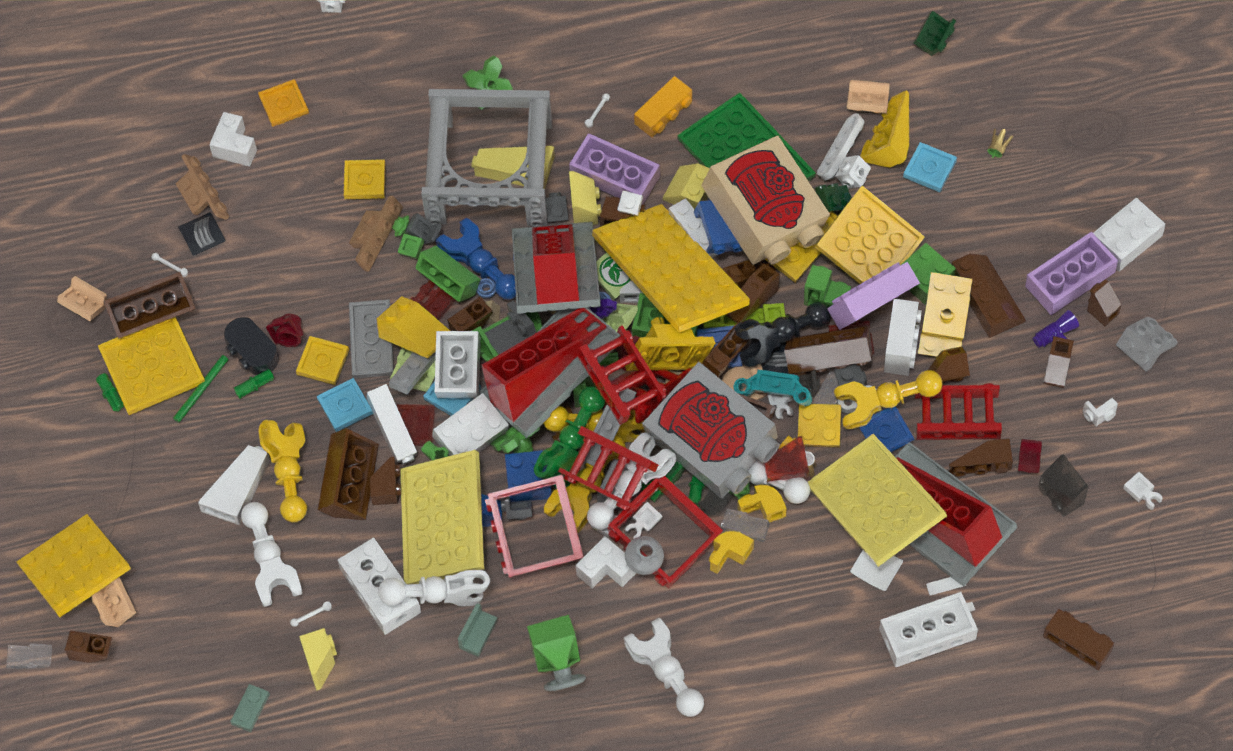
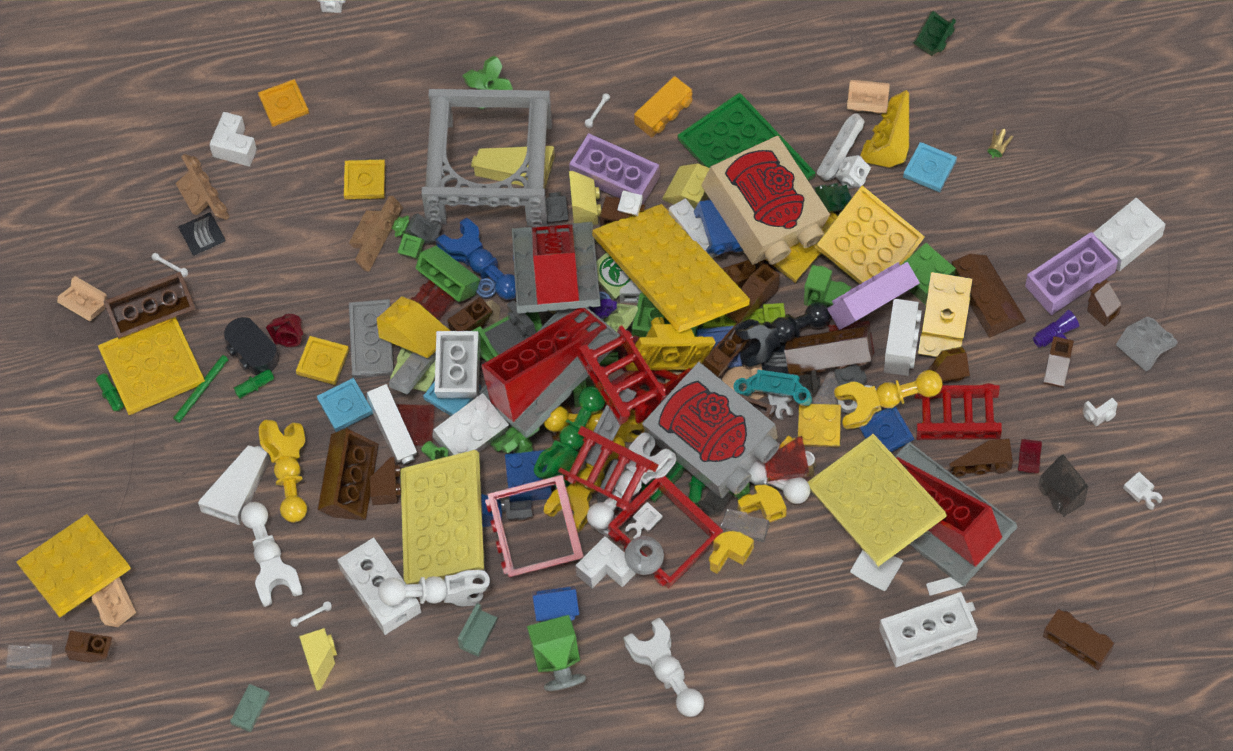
none -> blue brick [532,586,579,622]

